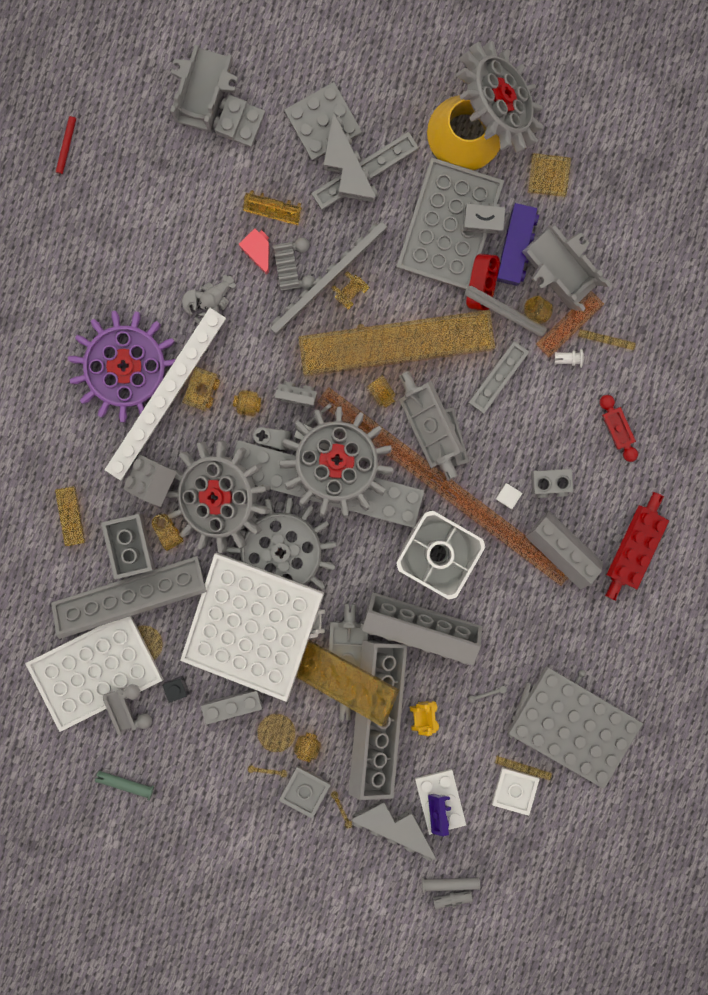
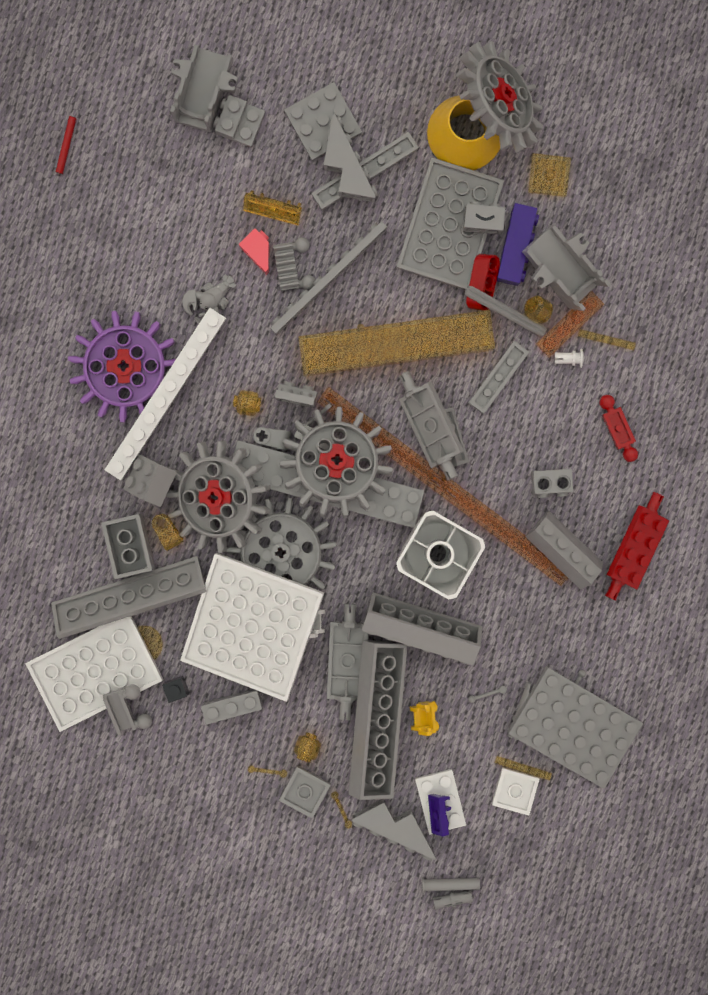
clear yellow plate [55,486,85,546] -> none
sand green pin [95,770,154,801] -> none
clear yellow brick [182,366,220,412] -> none
clear yellow tile [258,714,295,752] -> none
clear yellow plate [296,640,399,726] -> none
clear yellow piece [331,271,370,310] -> none
clear yellow slope [366,375,396,408] -> none
white tile [496,483,522,509] -> none

